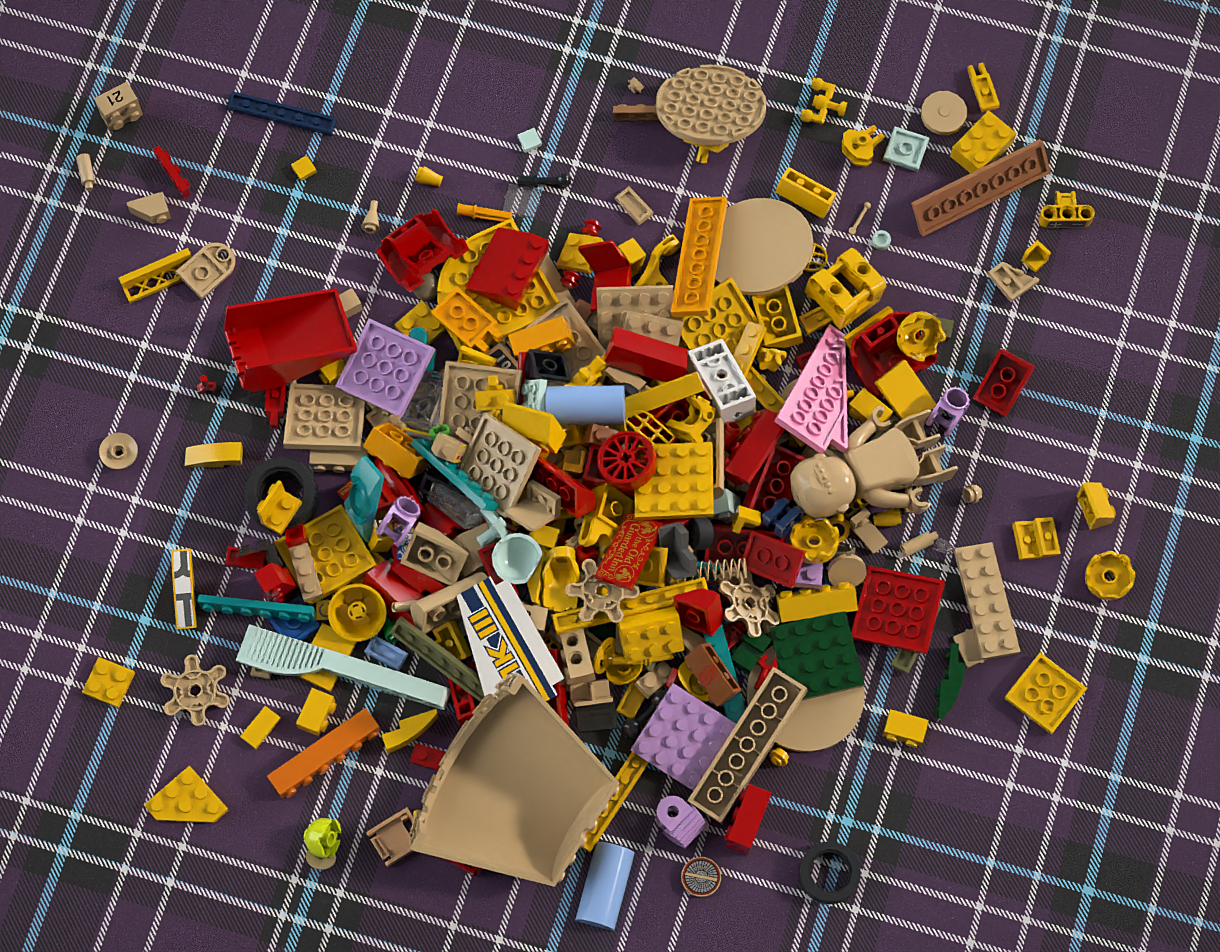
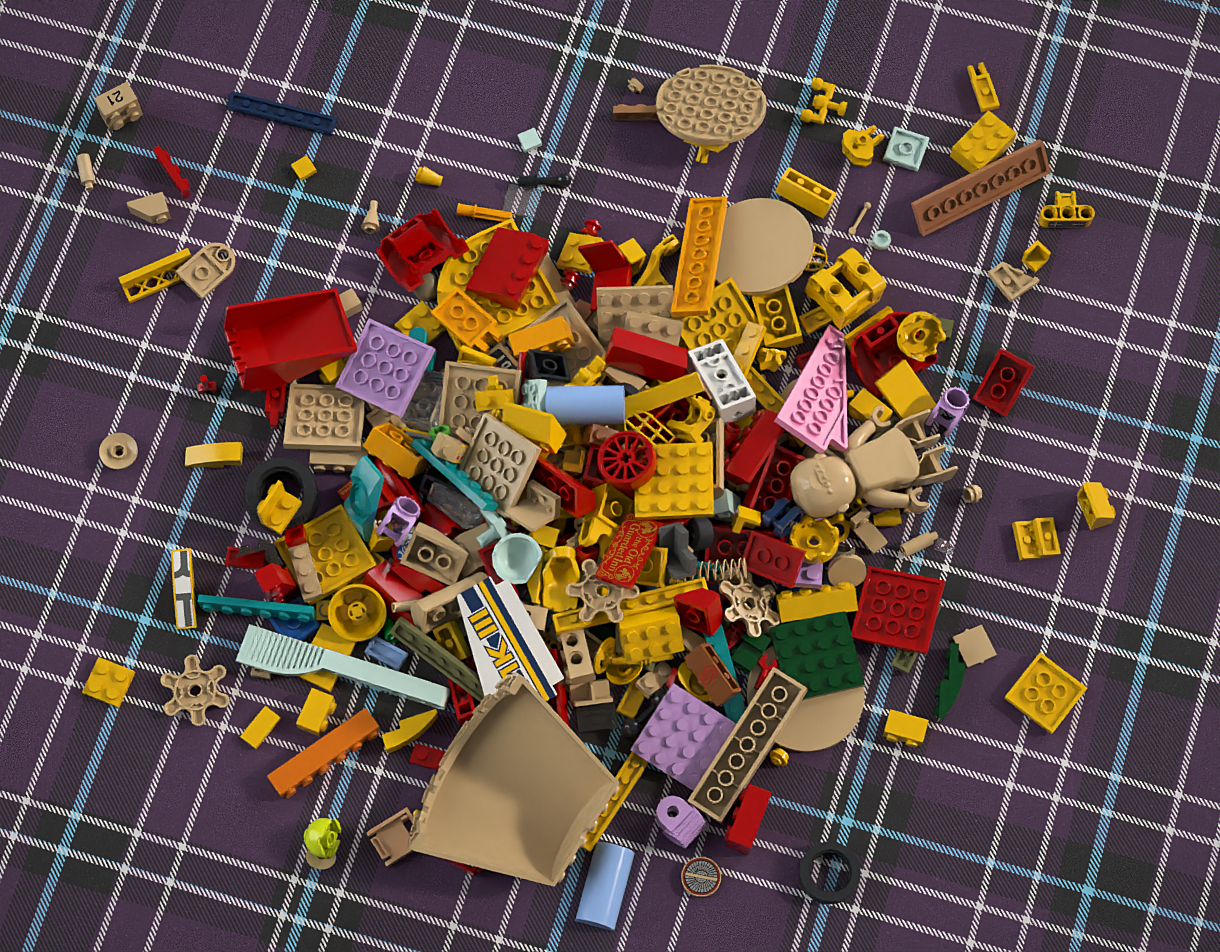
yellow plate [144,766,229,824] -> none
tan tile [615,186,653,225] -> none
tan wheel [921,91,967,135] -> none
tan plate [954,542,1020,660] -> none
yellow plate [1085,551,1135,601] -> none

